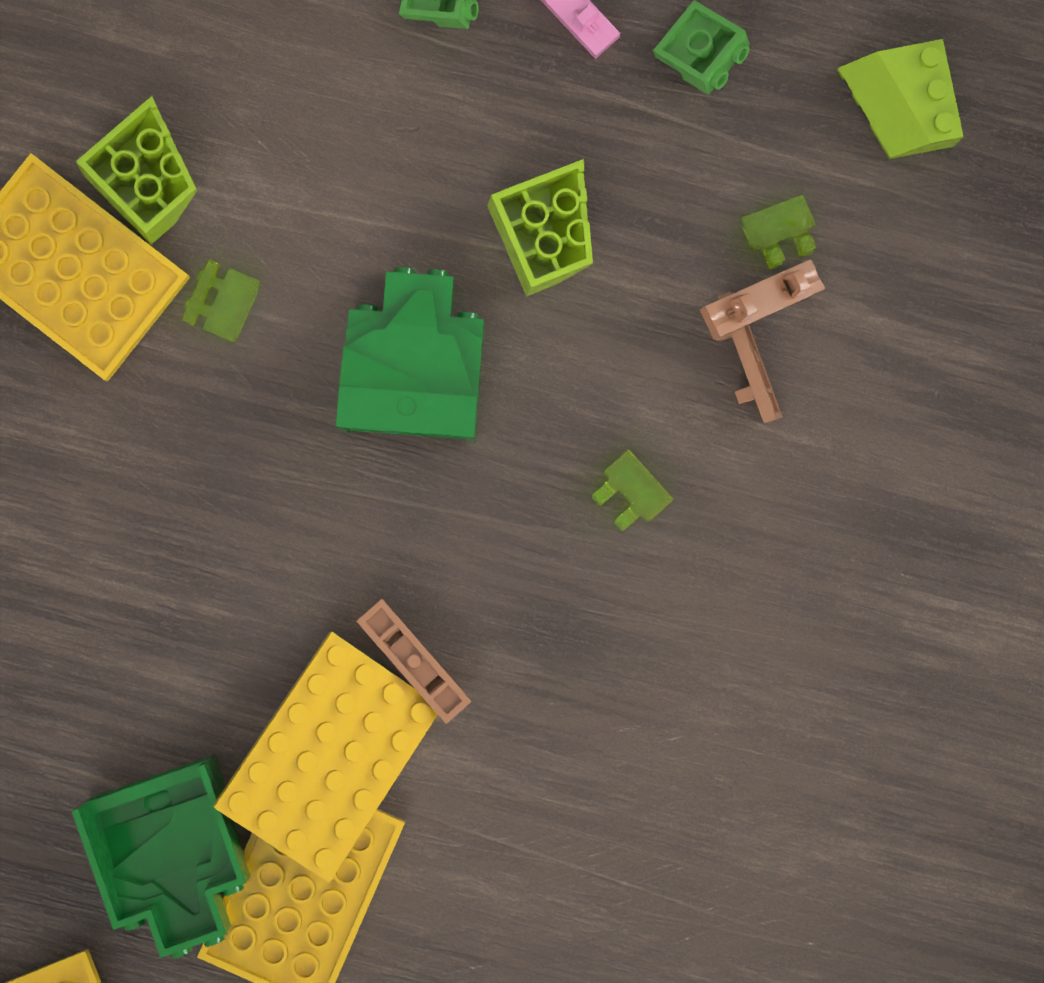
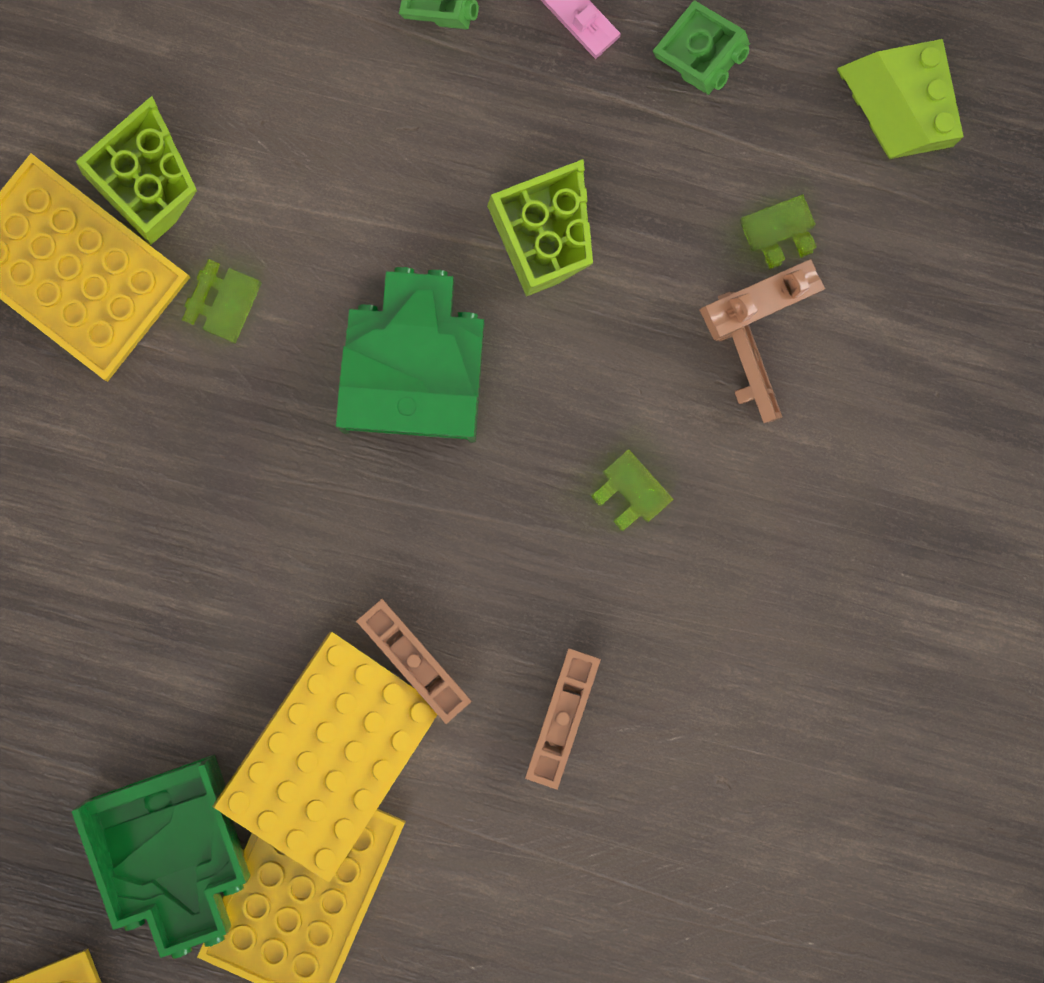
none -> nougat hinge [525,648,601,790]

